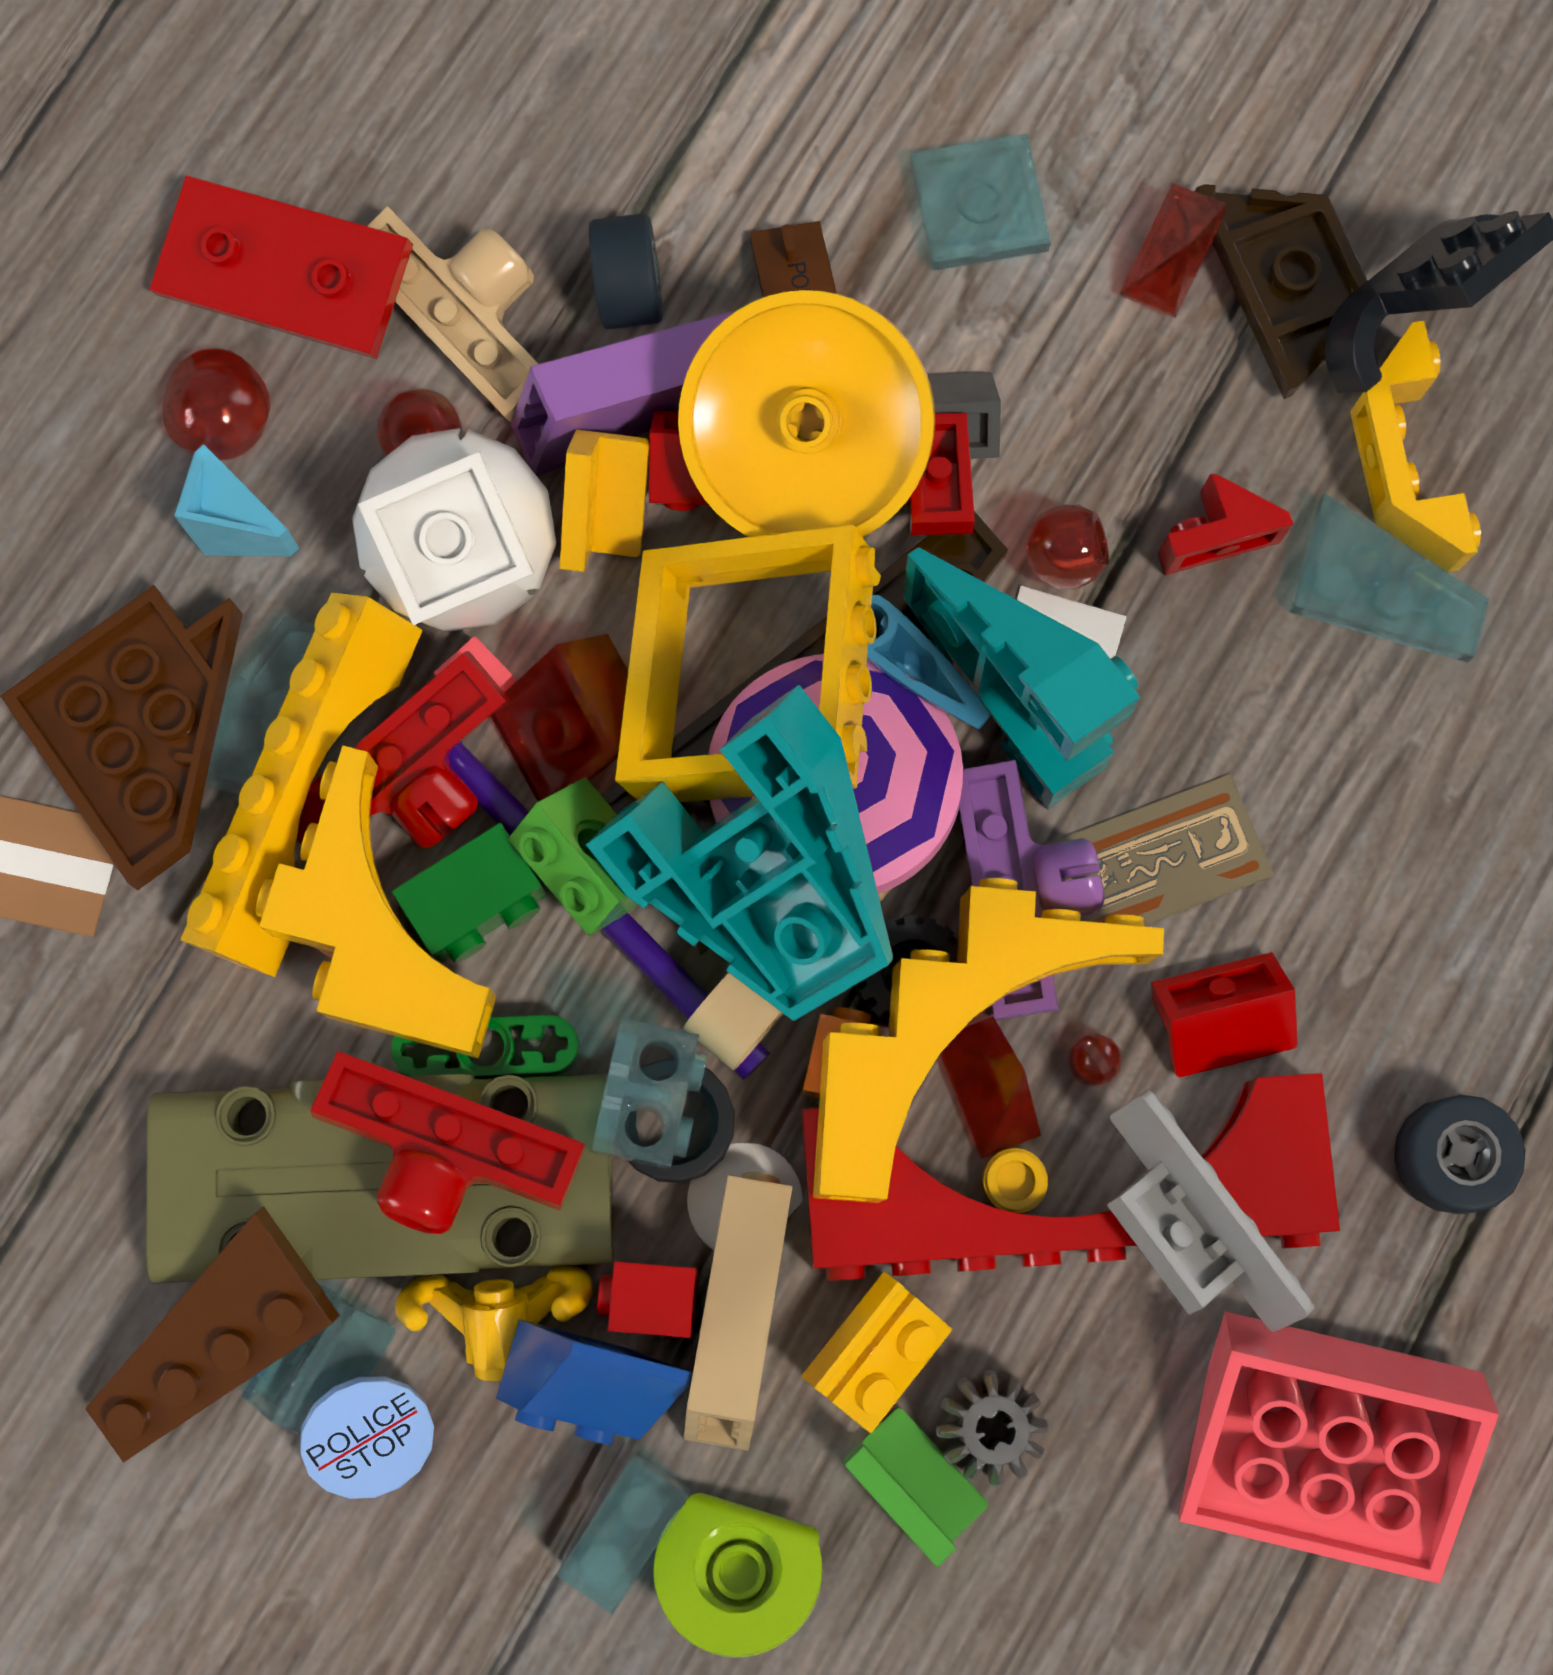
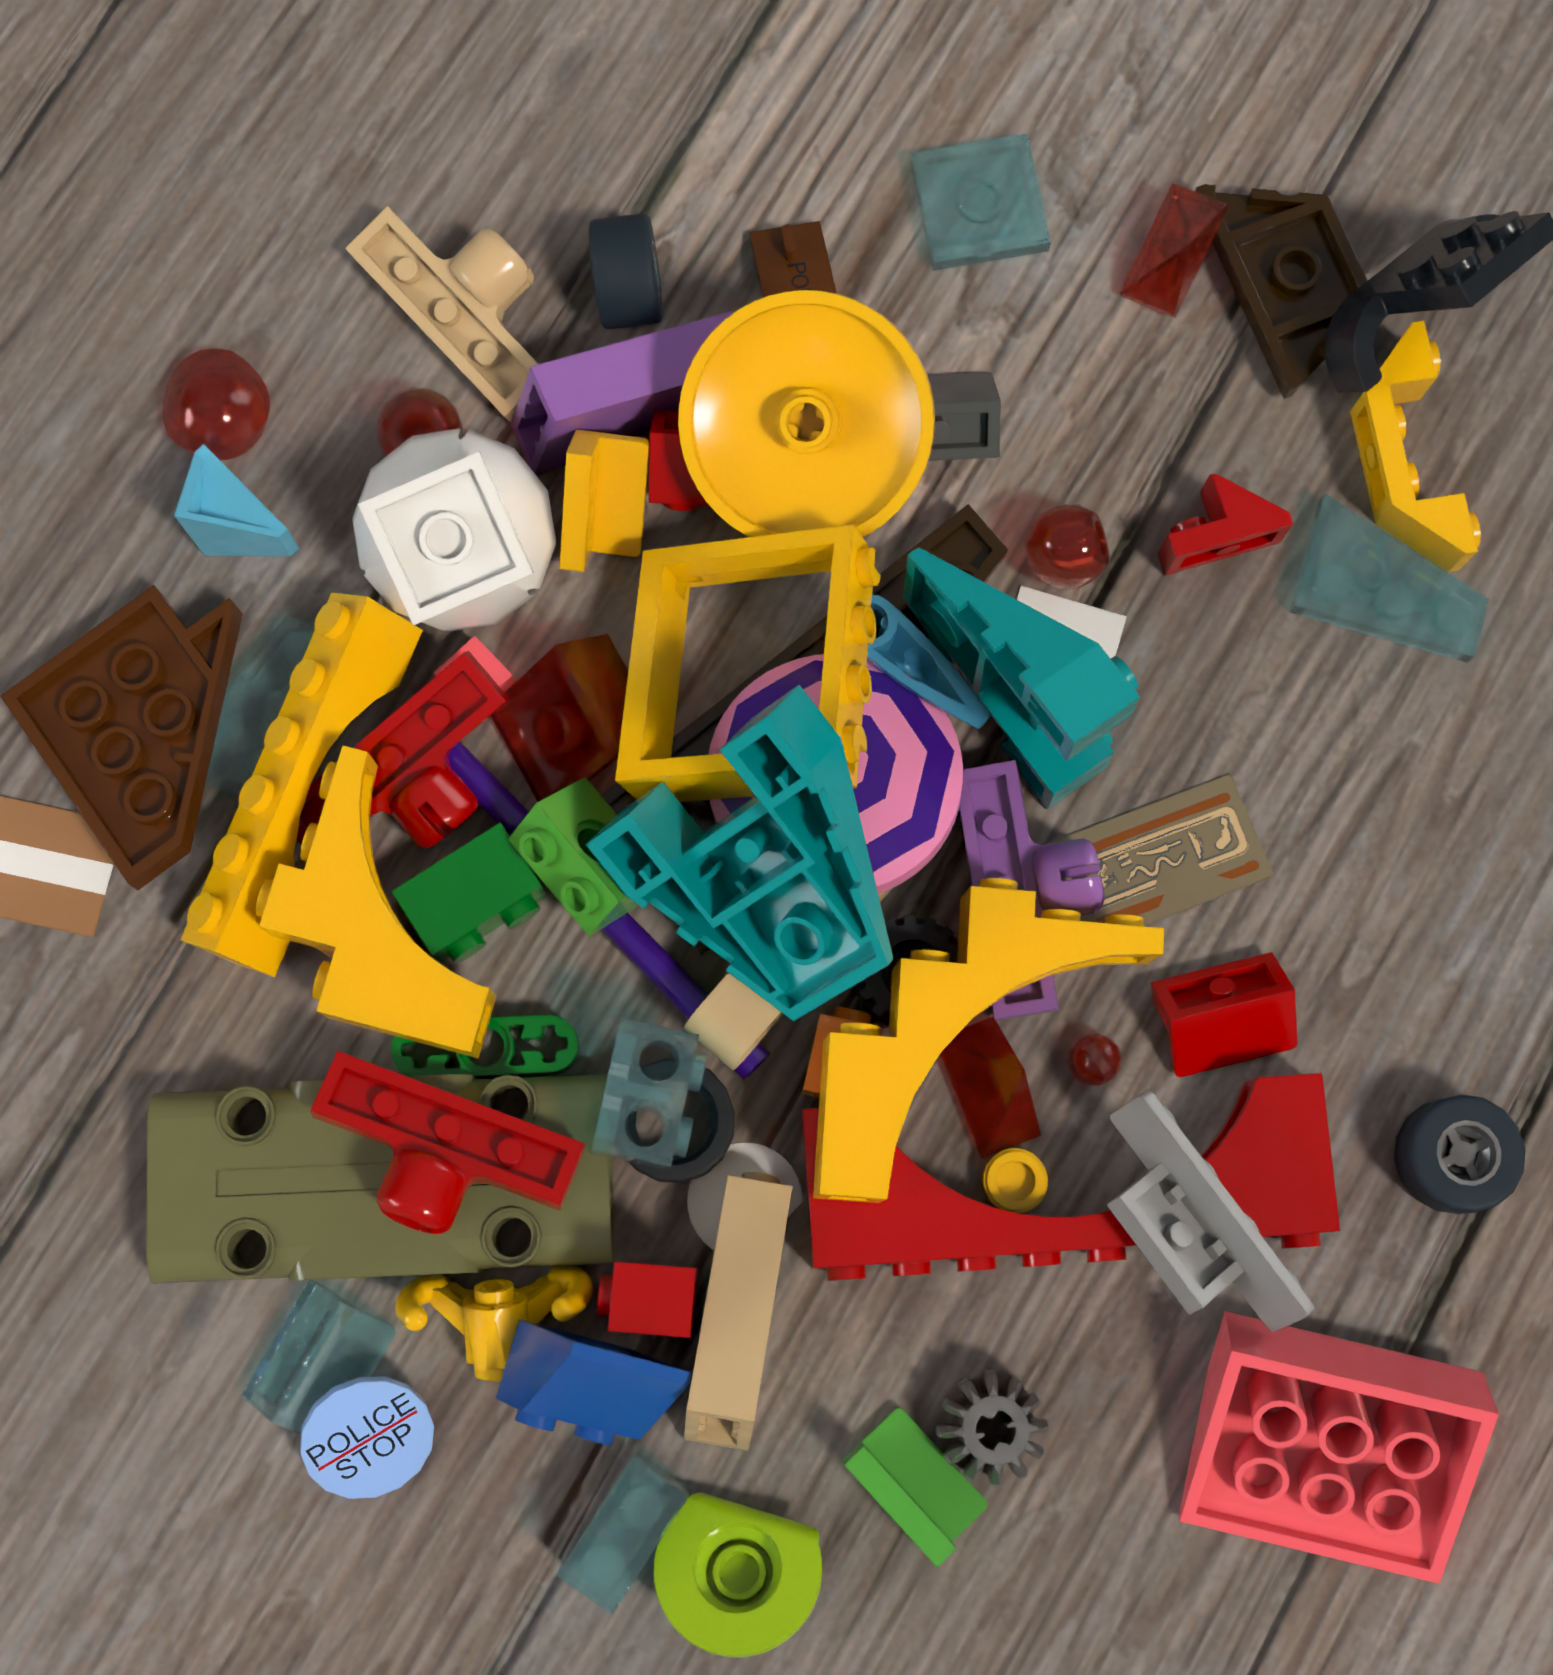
reddish brown wing [85,1206,340,1463] -> none
red plate [149,175,413,360] -> none
yellow plate [801,1271,953,1434] -> none
red slope [906,413,975,535] -> none

